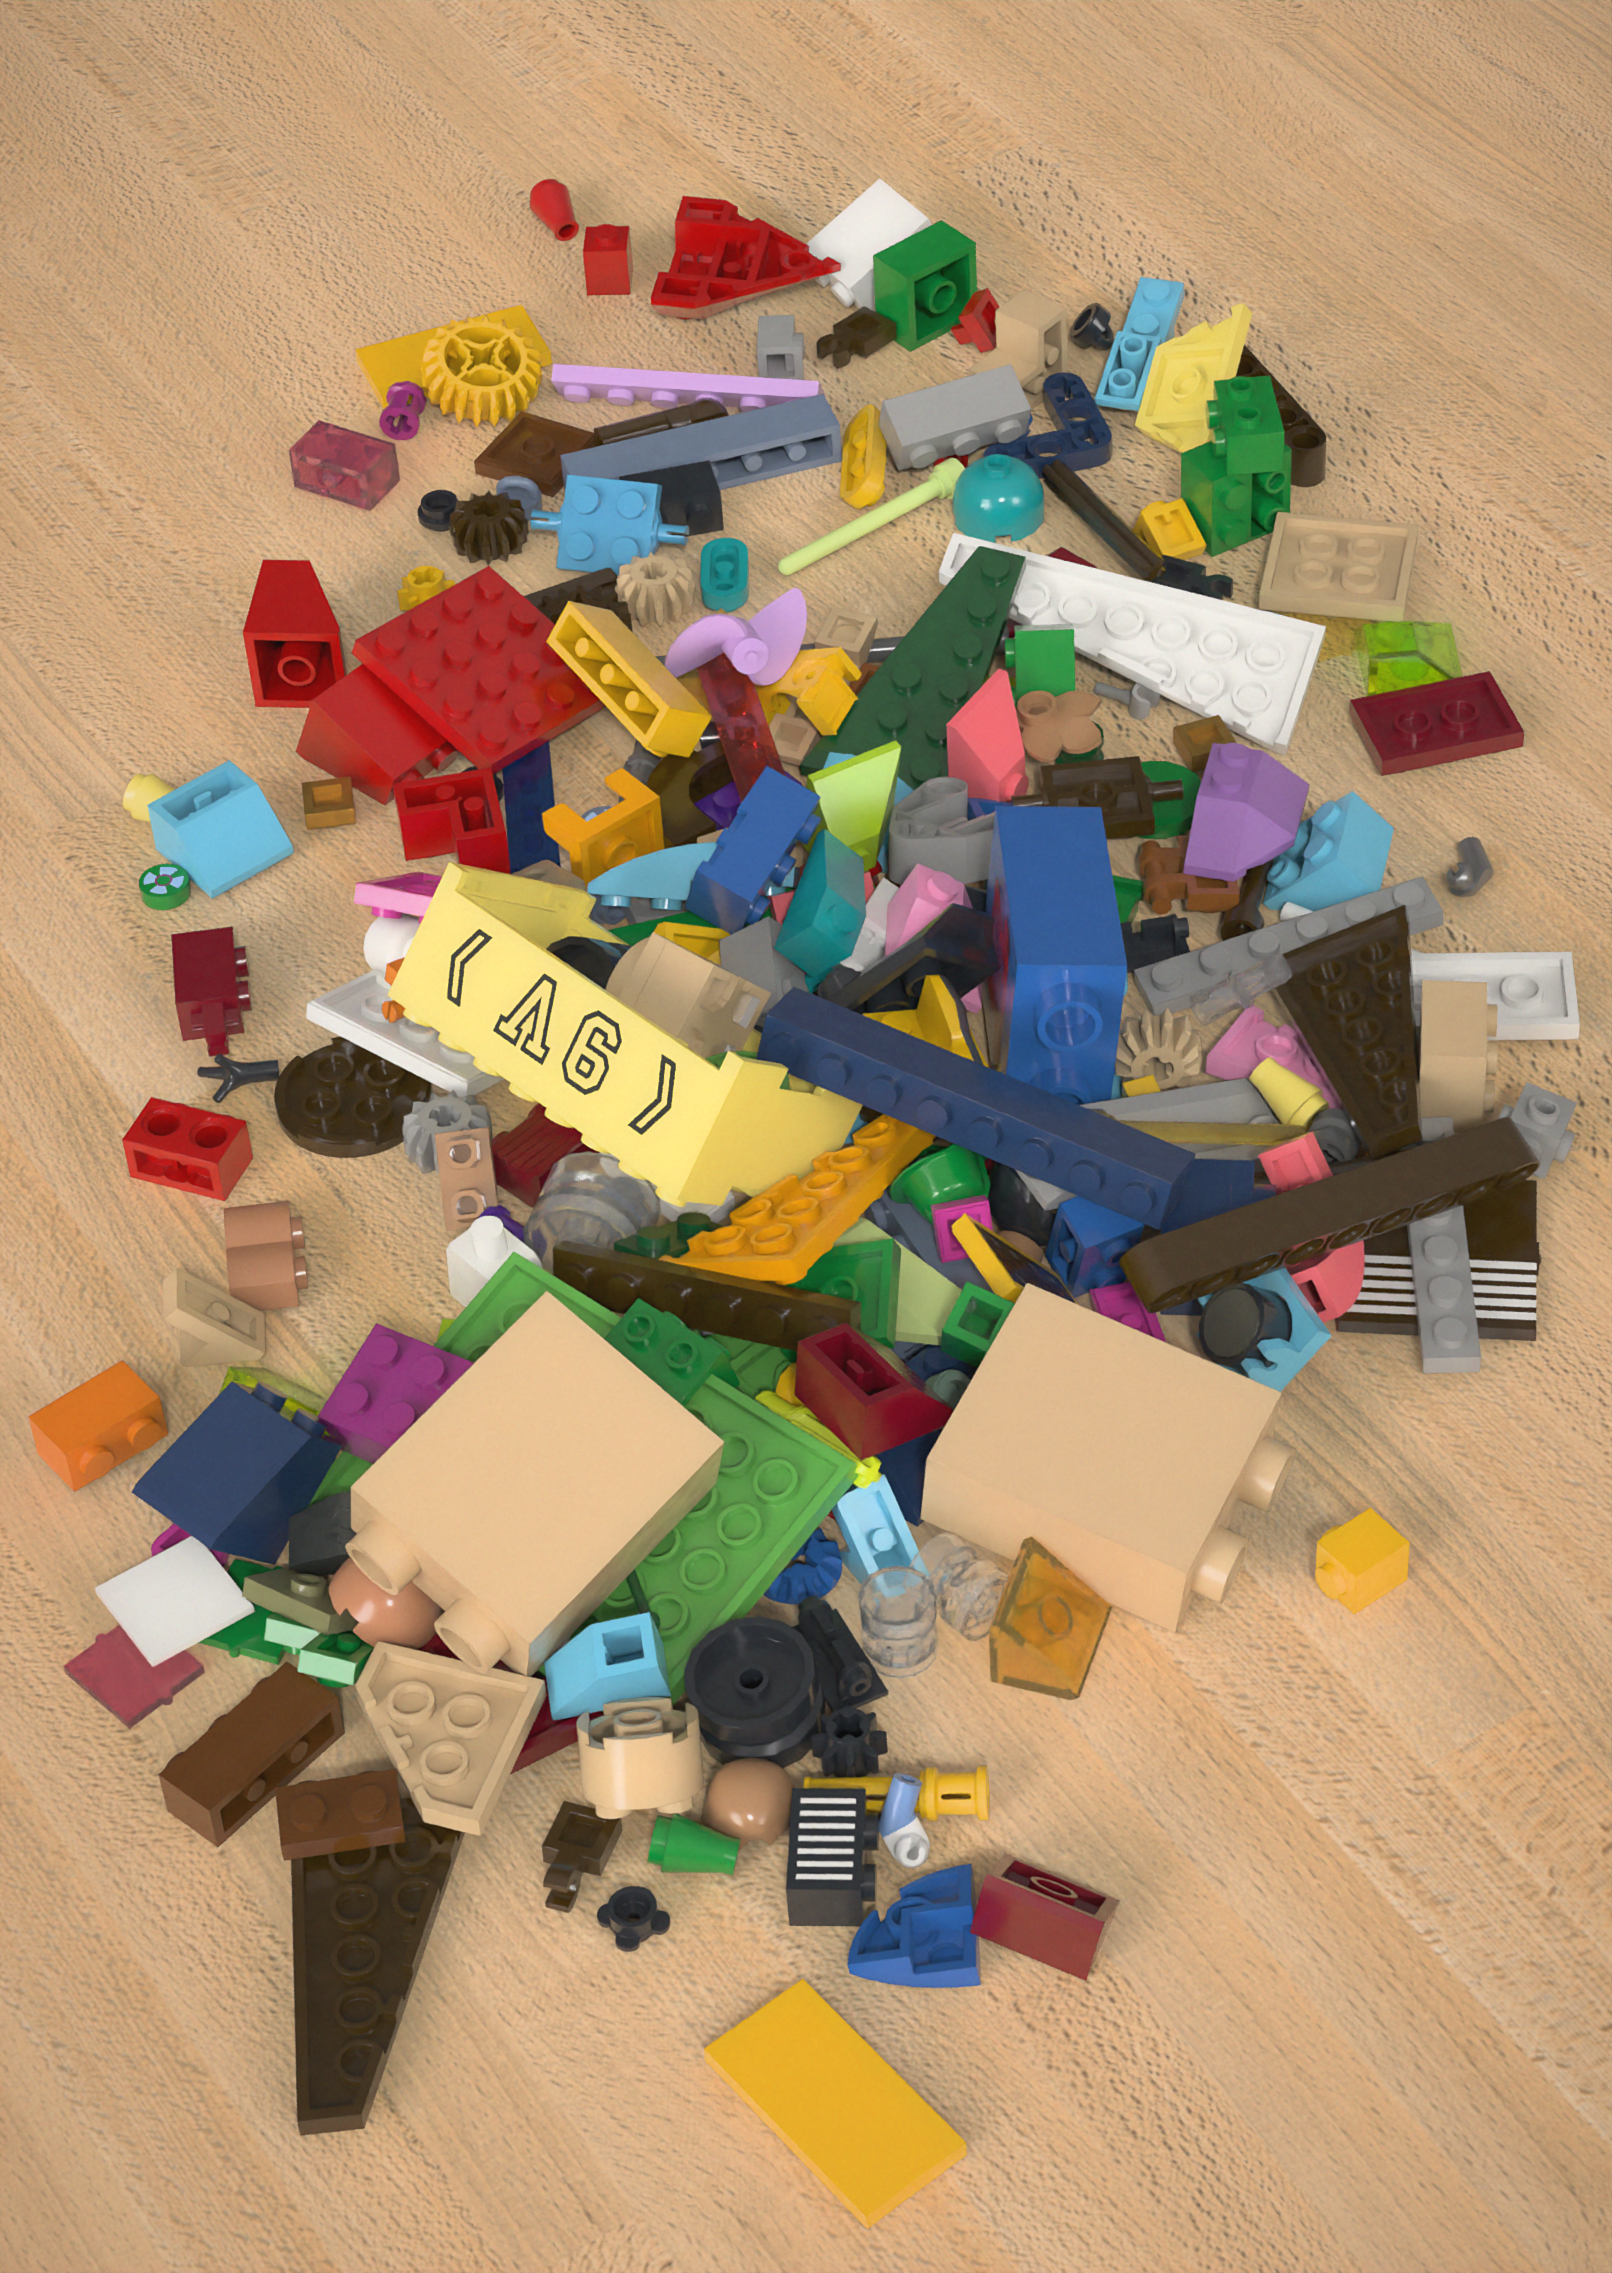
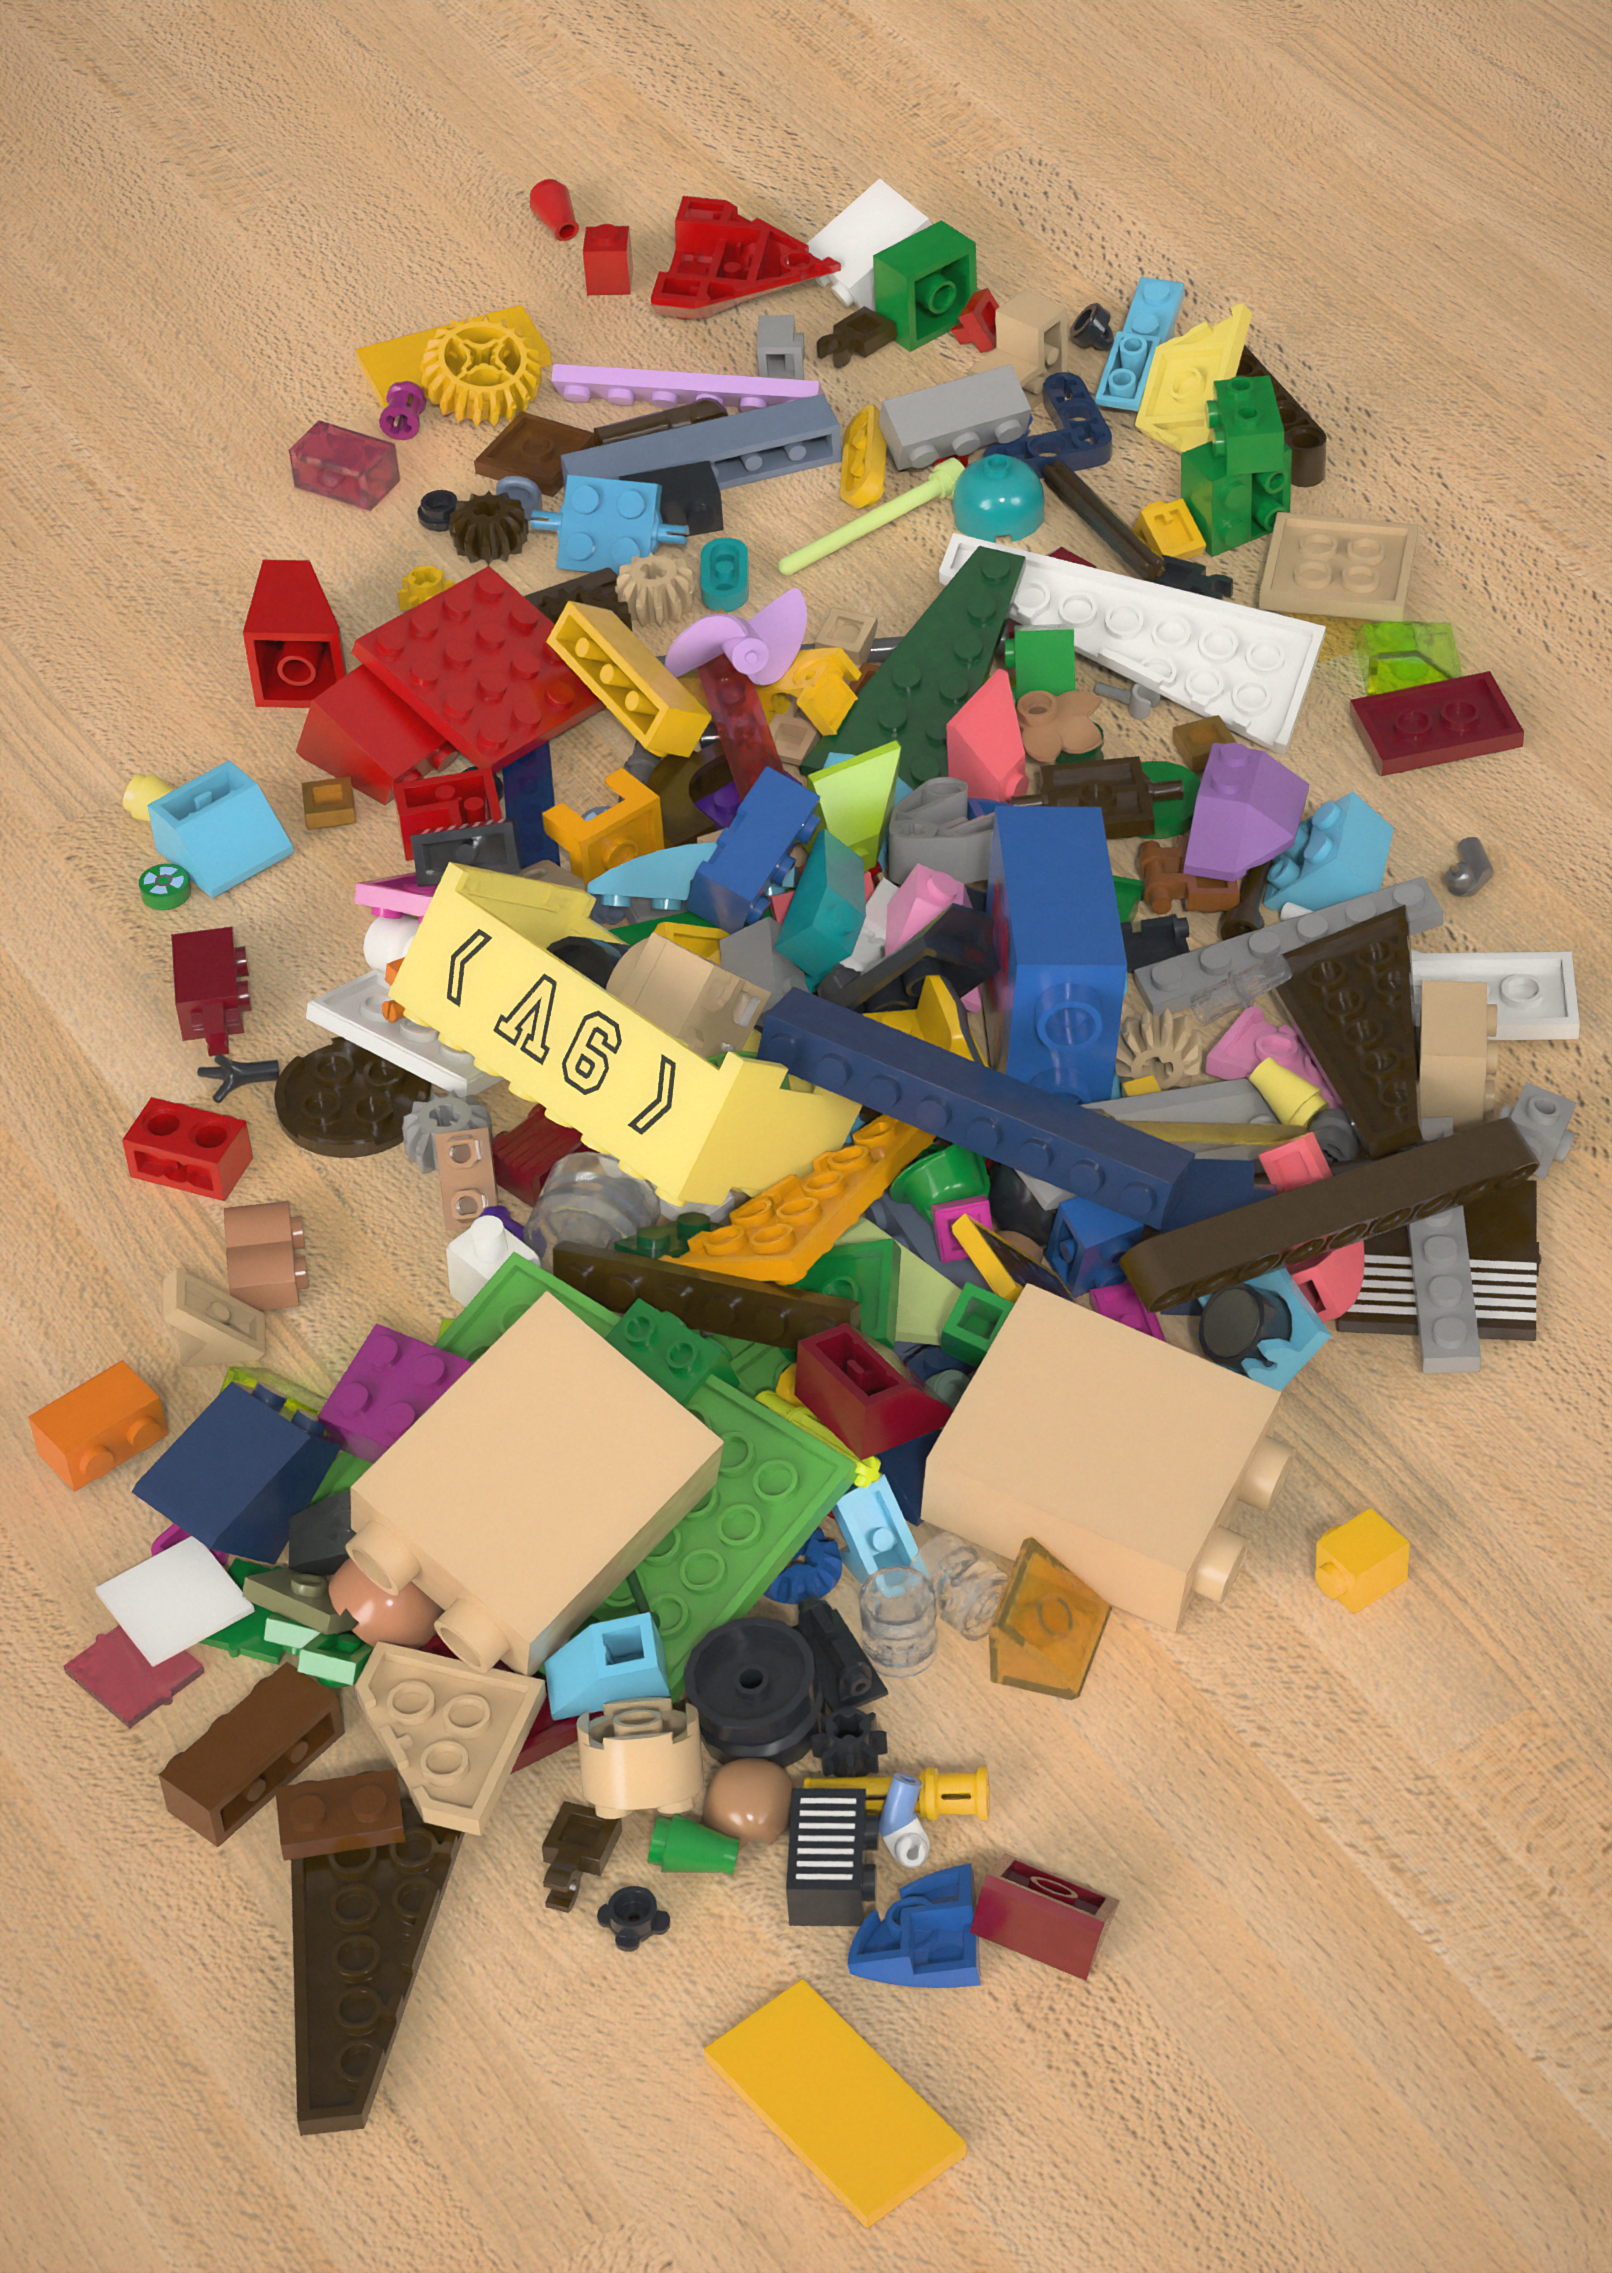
none -> black brick [410,816,525,887]

